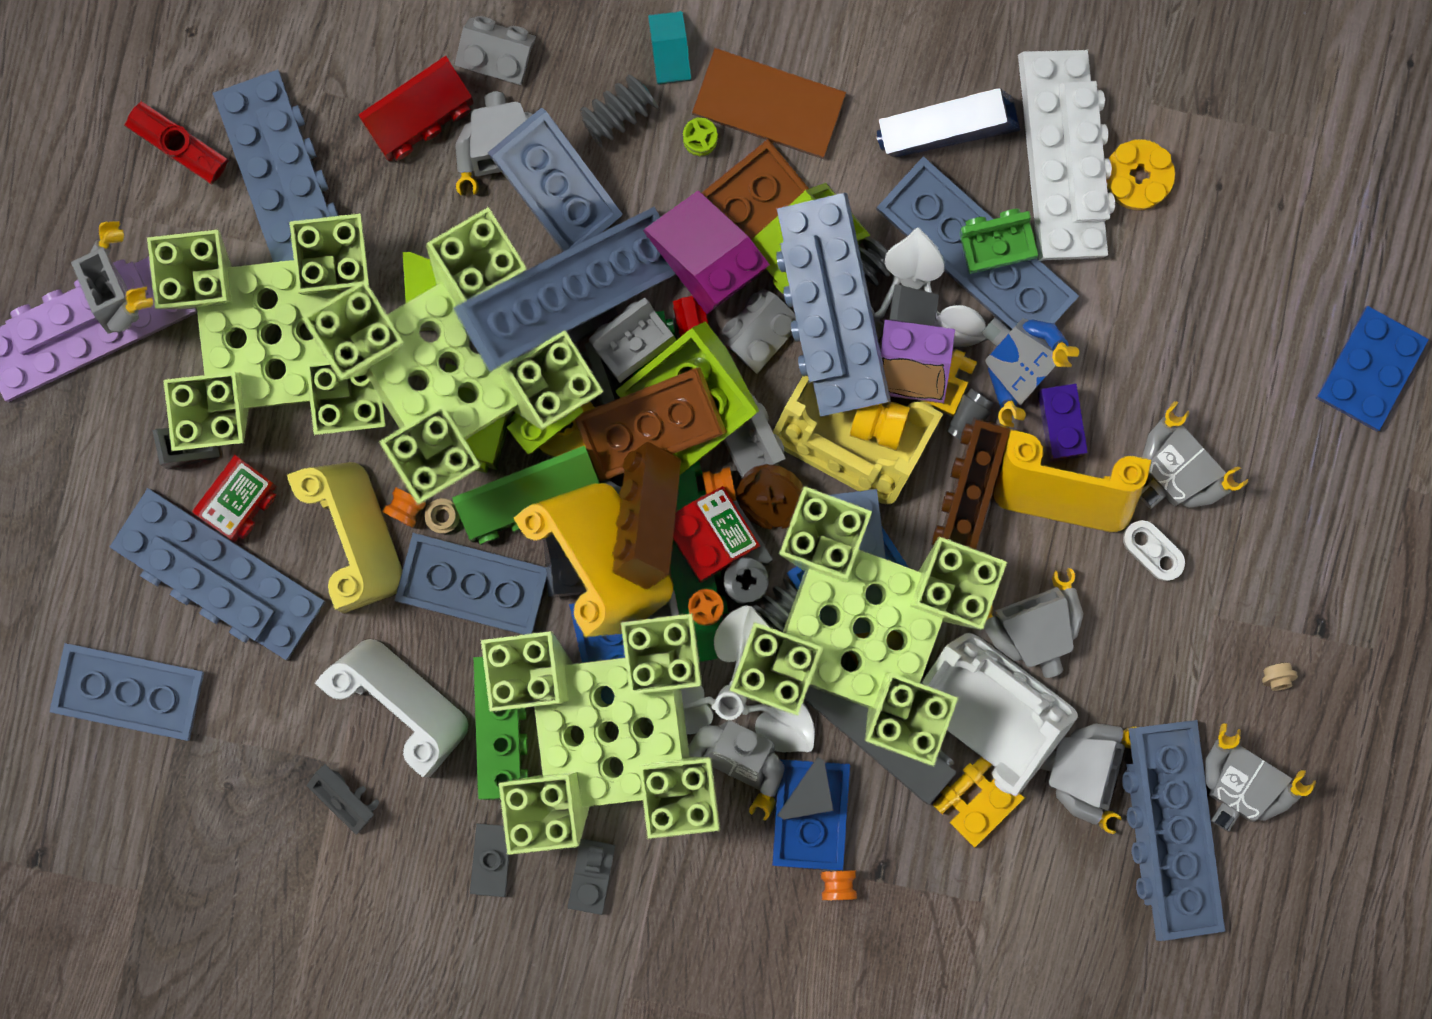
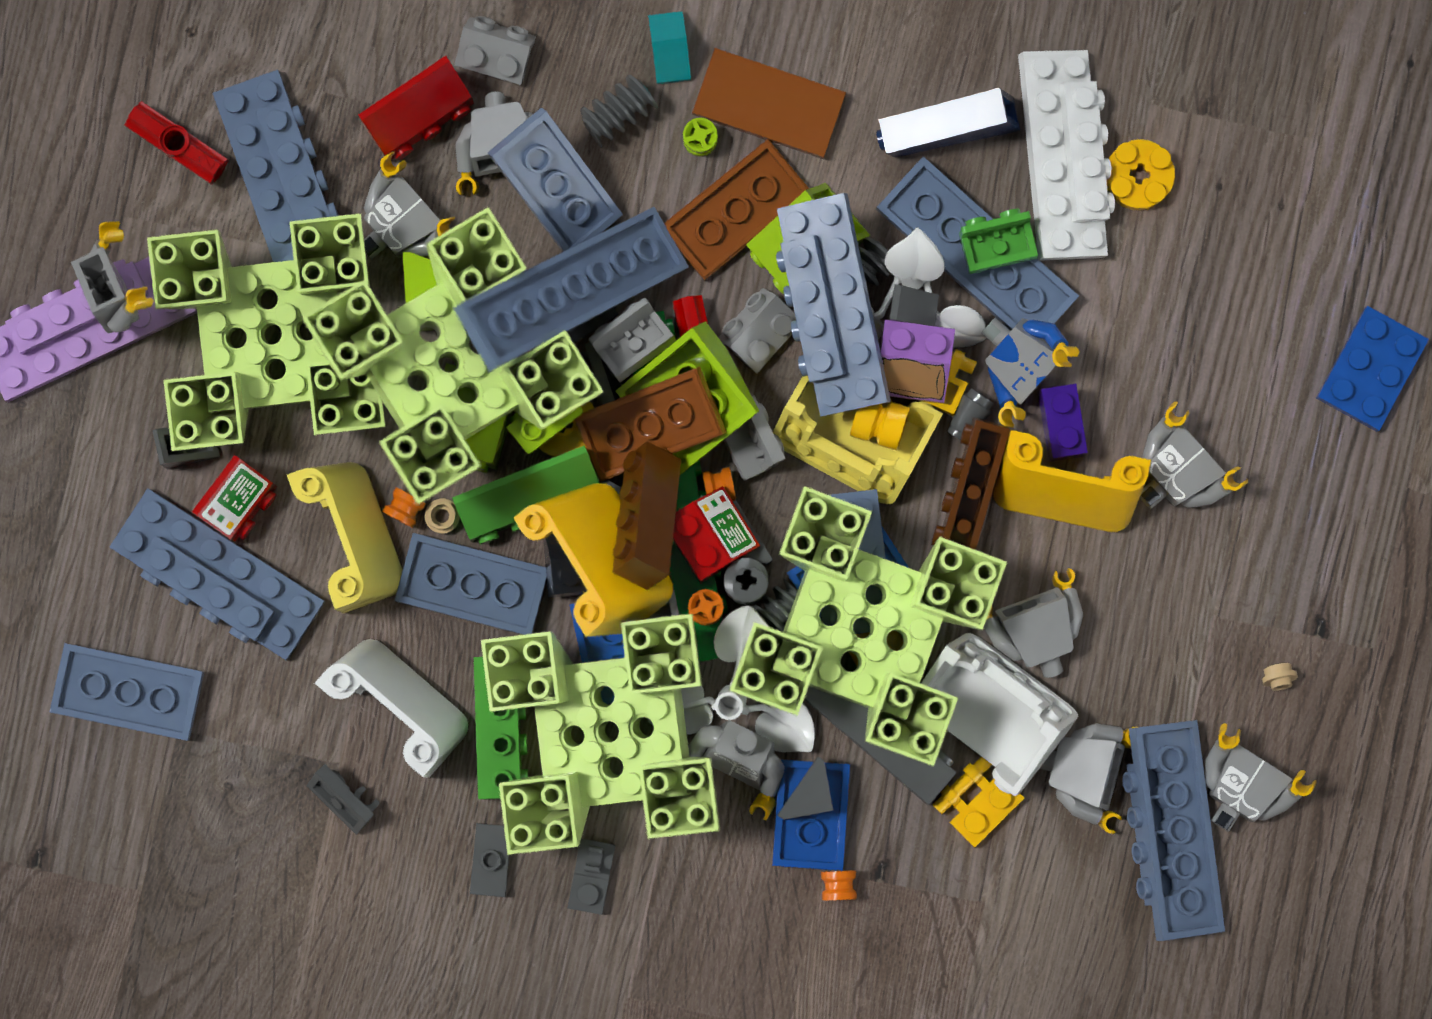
magenta slope [643,191,770,314] -> none
reddish brown tile [737,464,804,529] -> none
white plate [1123,520,1185,581] -> none
none -> light grey torso [364,152,455,260]

